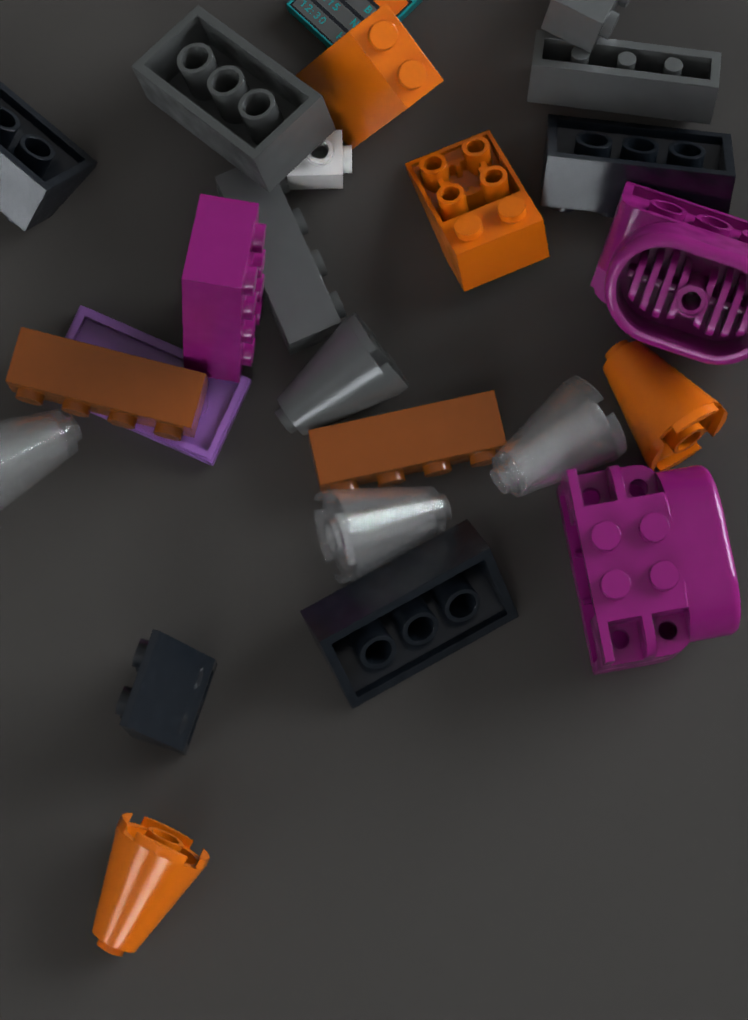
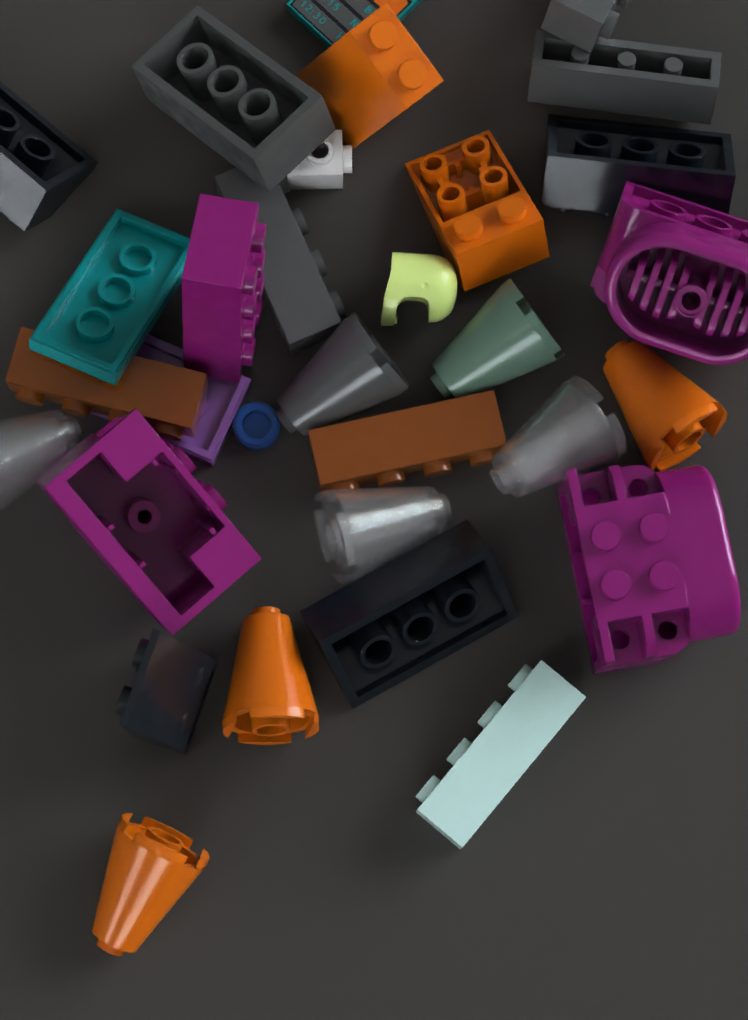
none -> teal tile [29,208,190,386]
none -> magenta brick [36,408,262,636]
none -> orange cone [222,606,320,745]
none -> blue tile [233,402,280,451]
none -> yellowish green helmet [381,252,457,326]
none -> light aqua brick [415,660,586,849]
none -> sand green cone [430,278,565,400]

